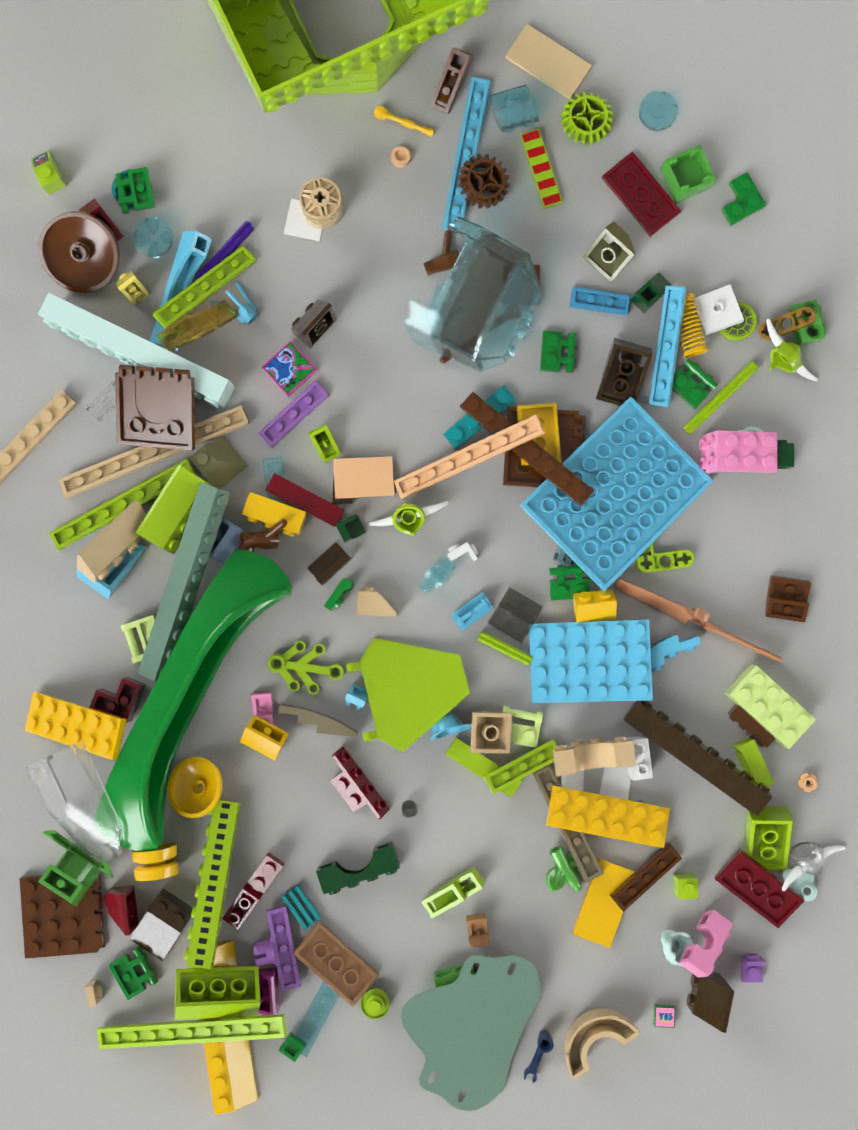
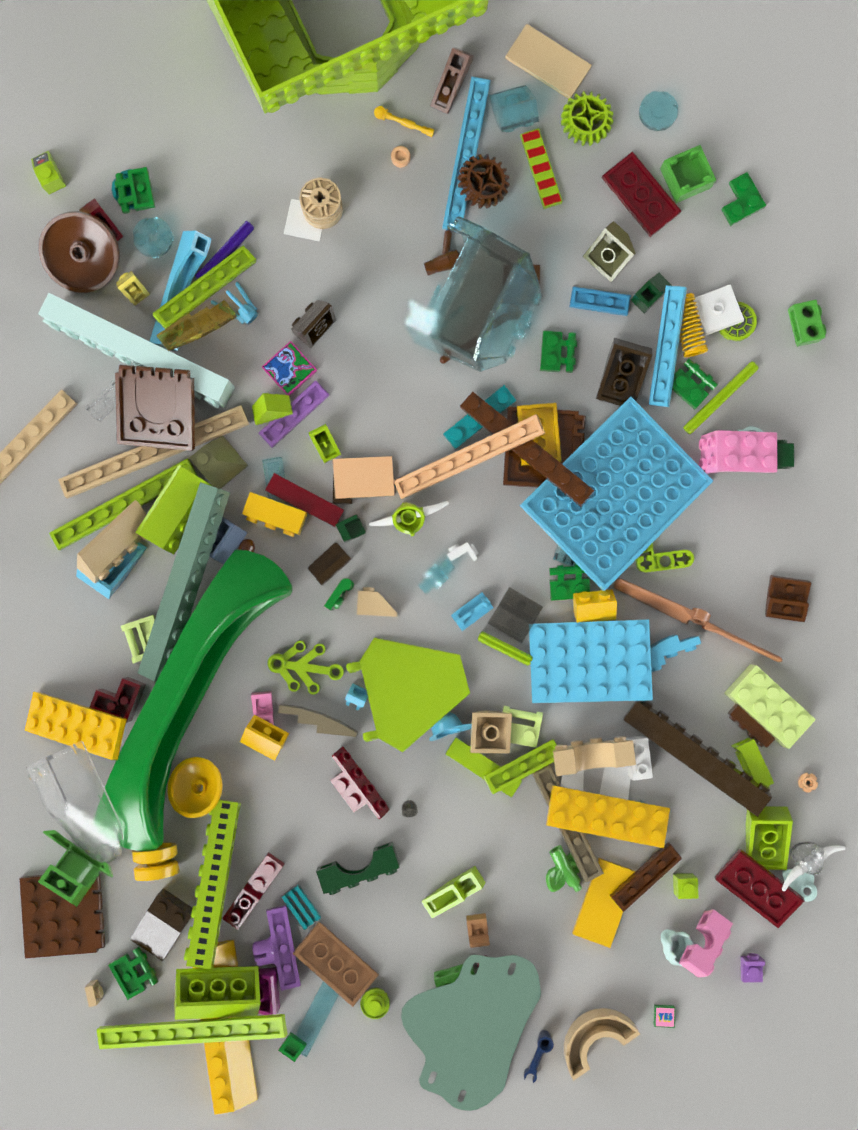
dark red slope [104,885,139,936] -> none
reddish brown piece [240,519,287,549] -> none
dark brown slope [687,972,734,1033] -> none
pearl gold beam [758,307,817,340] -> none
lime helmet [766,319,818,381] -> none
none -> lime slope [252,393,293,425]

